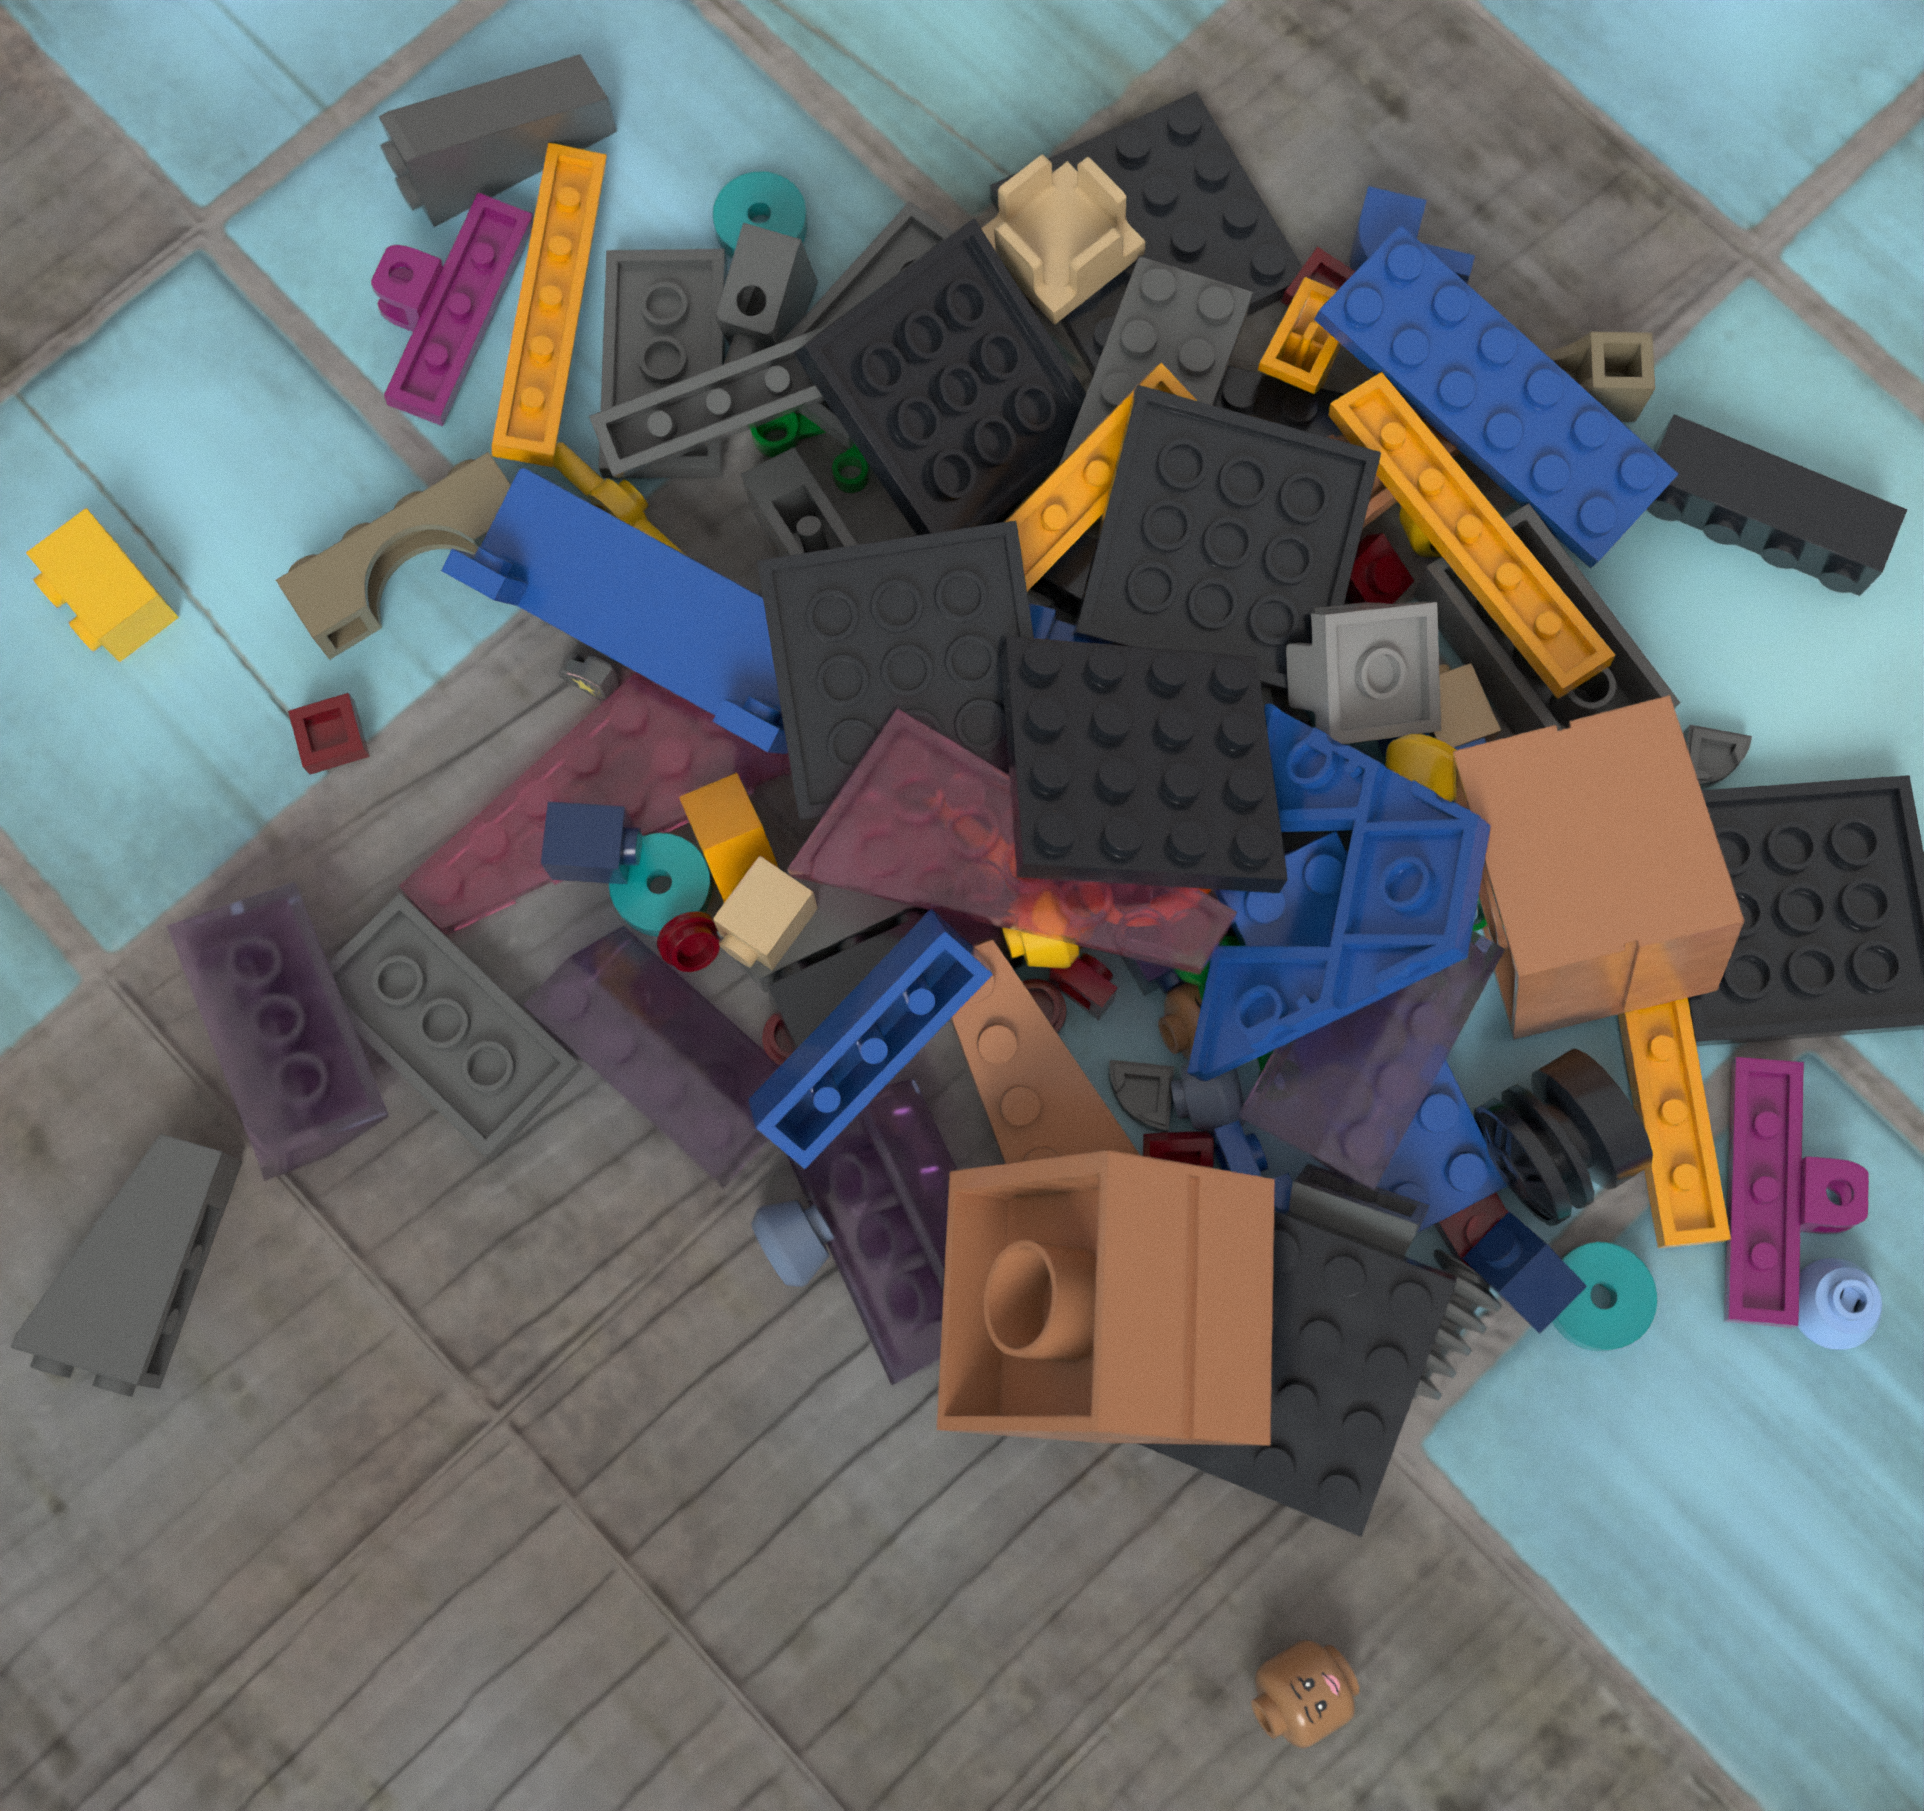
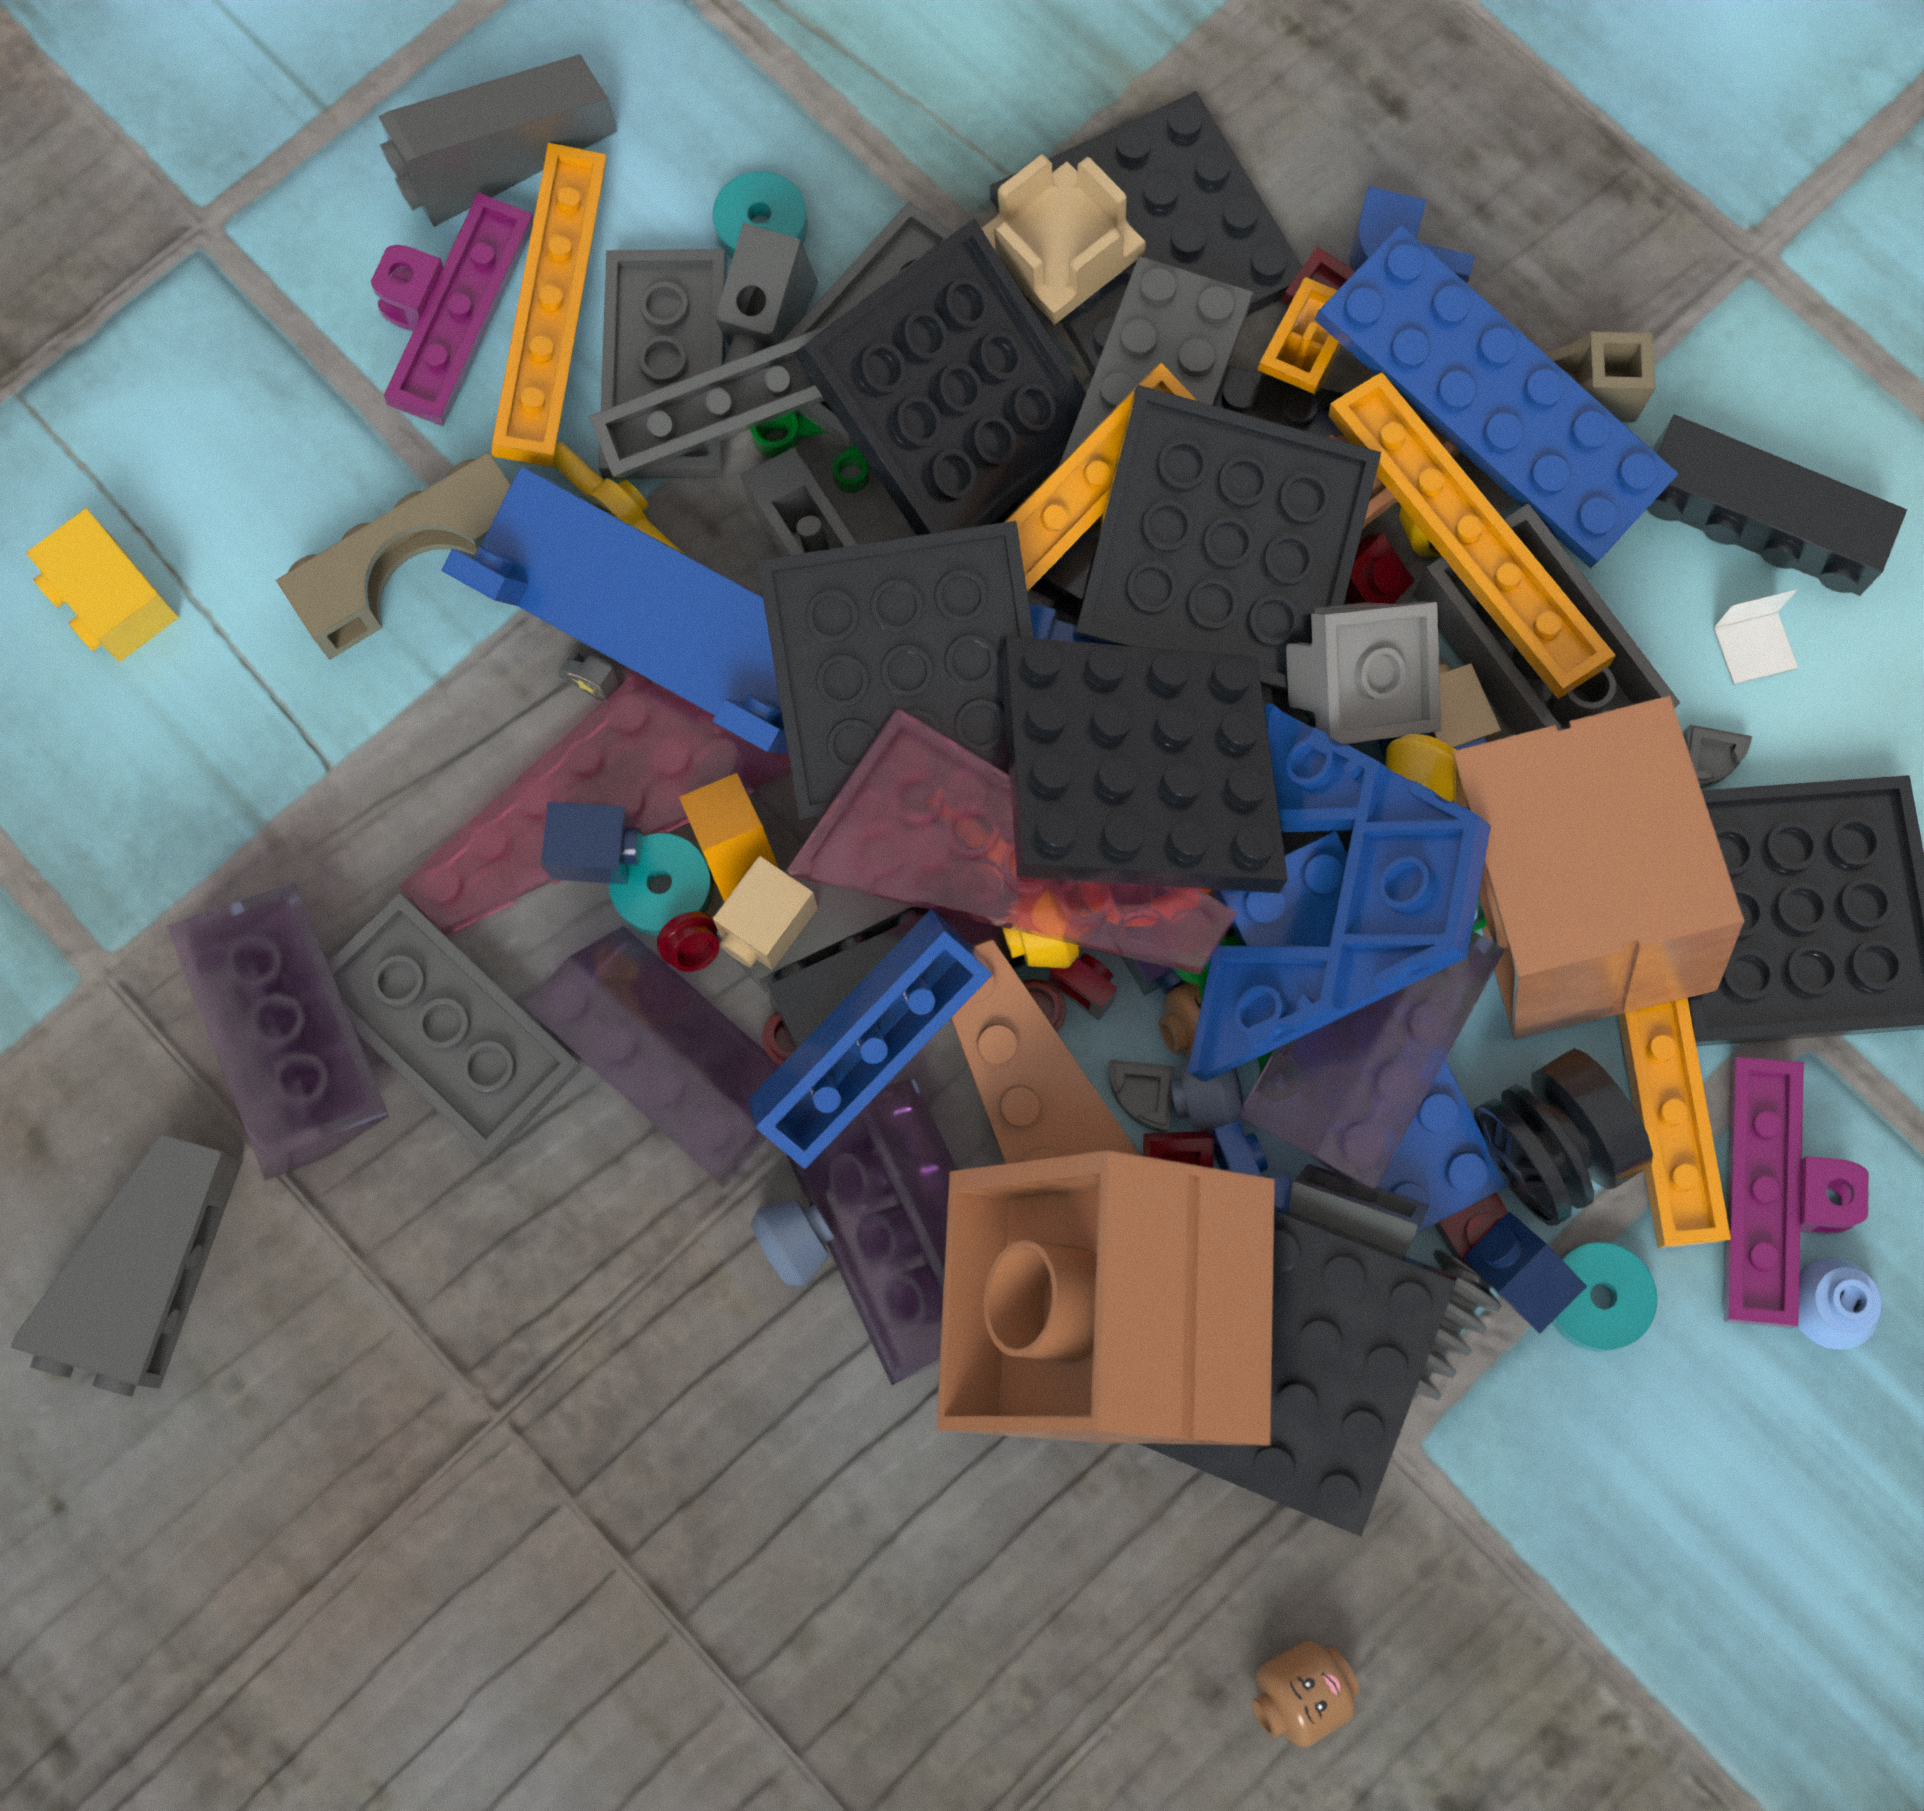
dark red plate [288,693,370,775] -> none
none -> white sticker [1713,589,1798,684]

